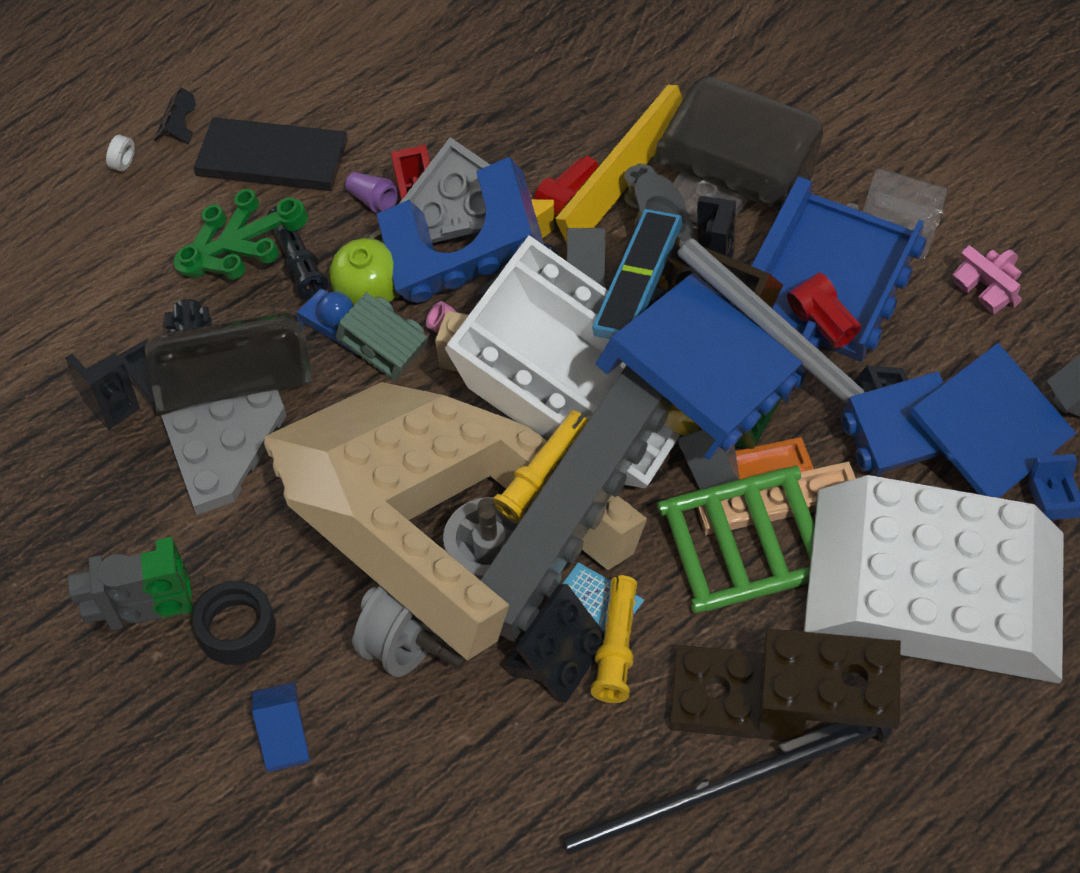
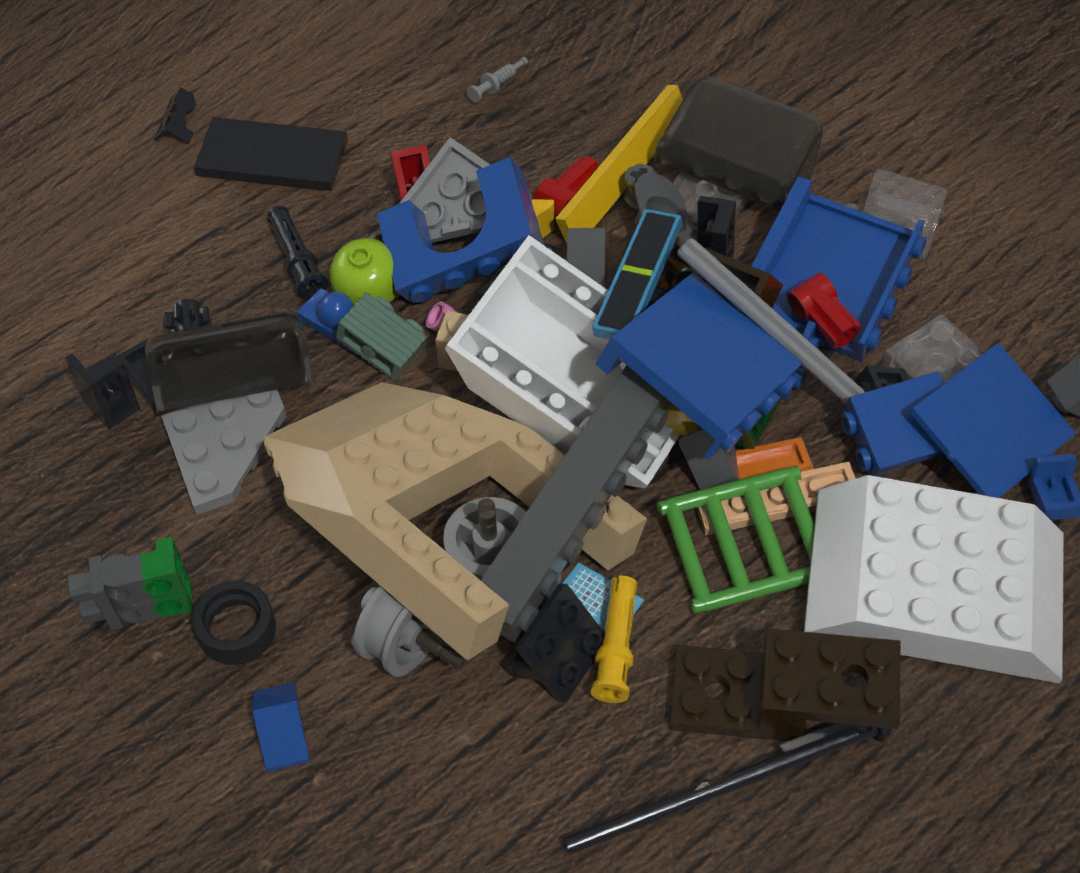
white tile [106,134,135,172] -> none
green plant [174,189,309,280] -> none
medium lavender cone [345,172,399,213] -> none
yellow pin [492,410,589,524] -> none
bright pink hips [952,245,1022,315] -> none
none -> light grey piece [467,57,528,103]
none -> clear plate [883,314,985,383]

